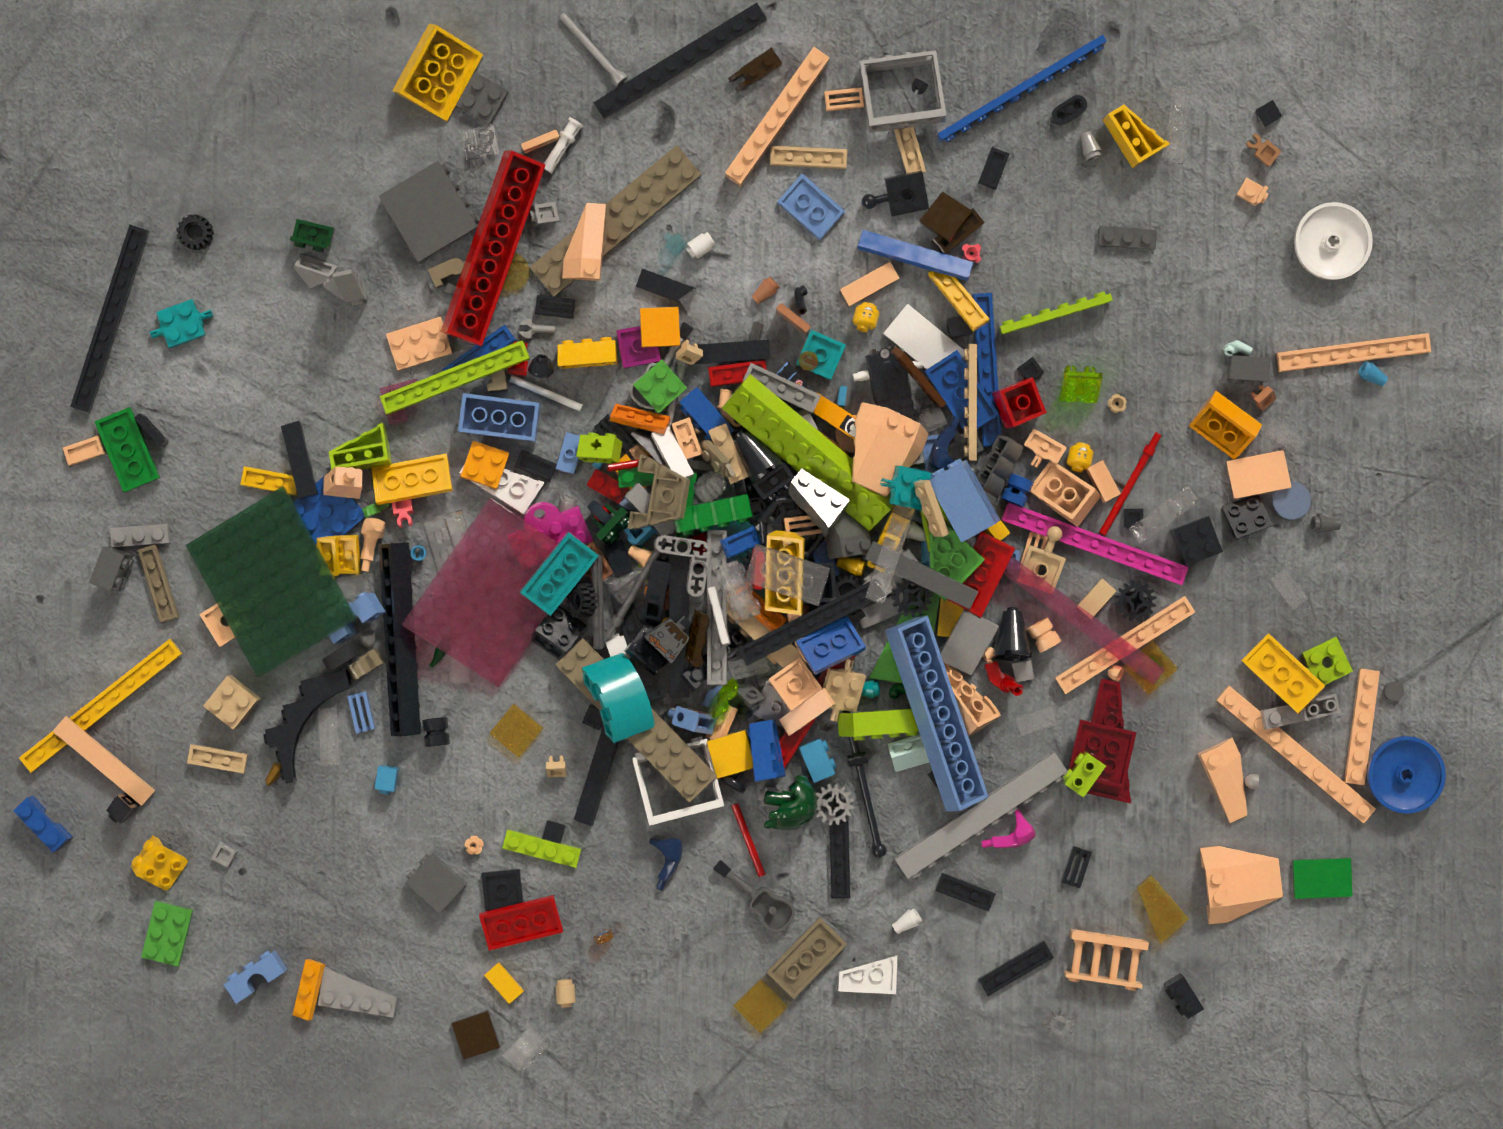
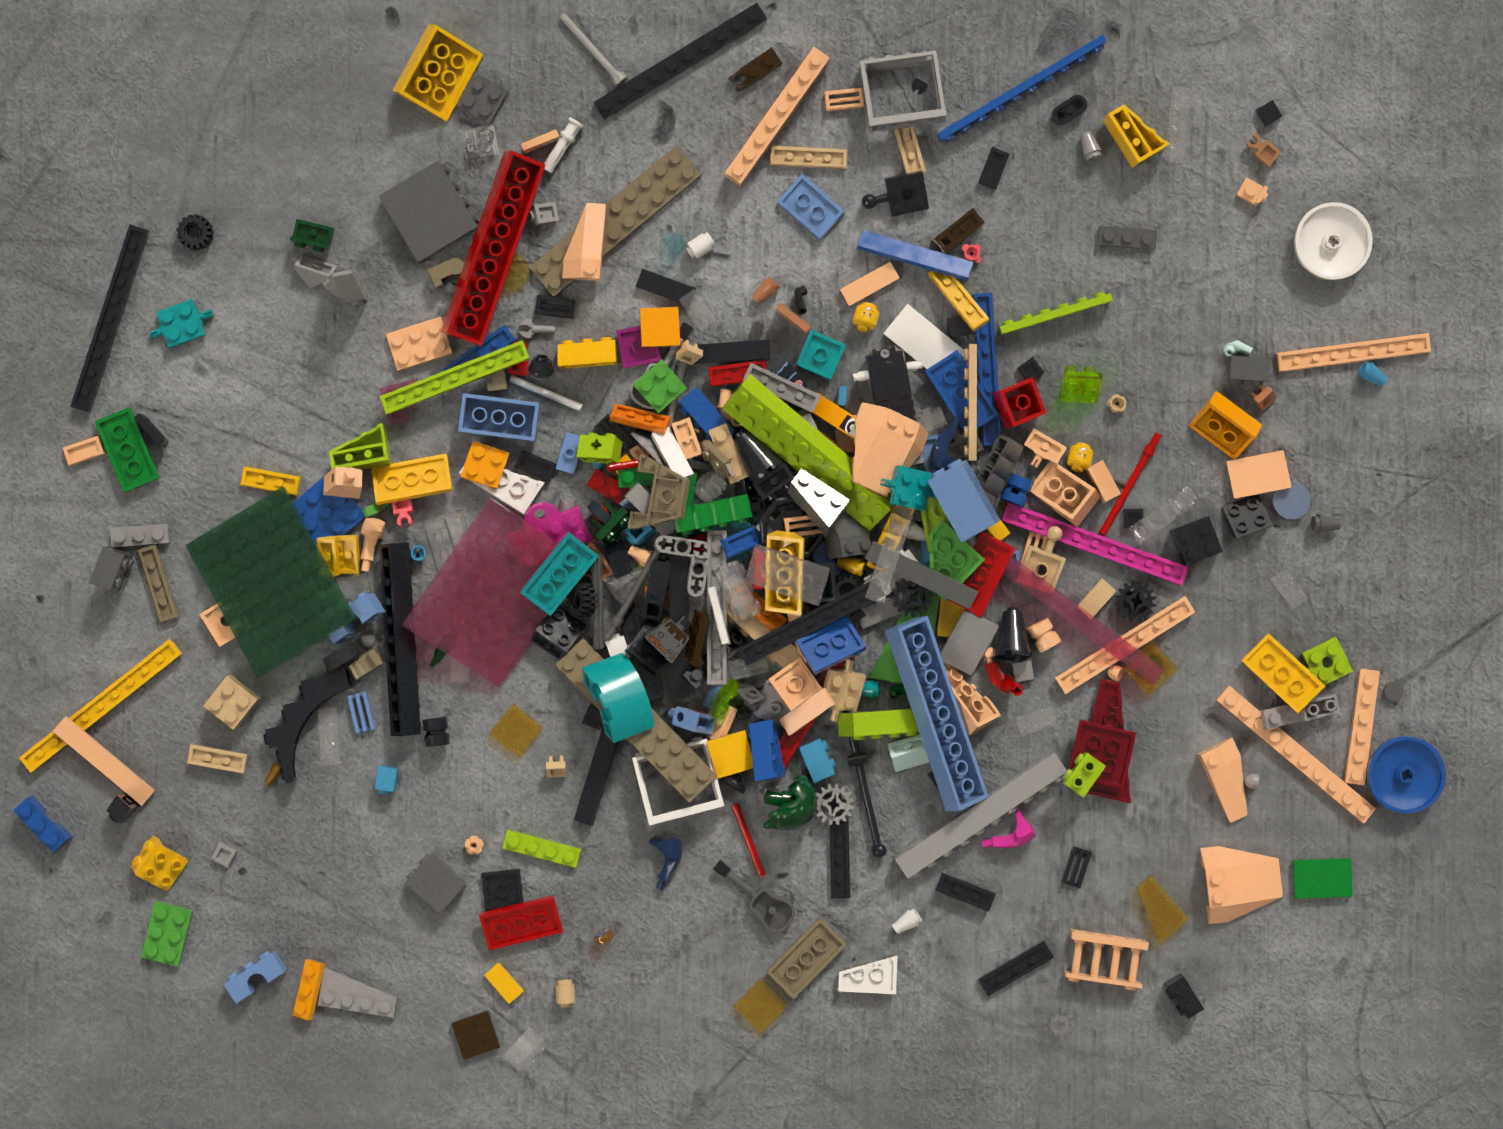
black tile [281,421,318,500] -> none
black tile [542,820,566,844] -> none
clear orange tile [799,351,818,371] -> none
reddish brown tile [891,347,946,407] -> none
tan plate [914,480,949,537] -> none
dark brown tile [919,191,973,243] -> none

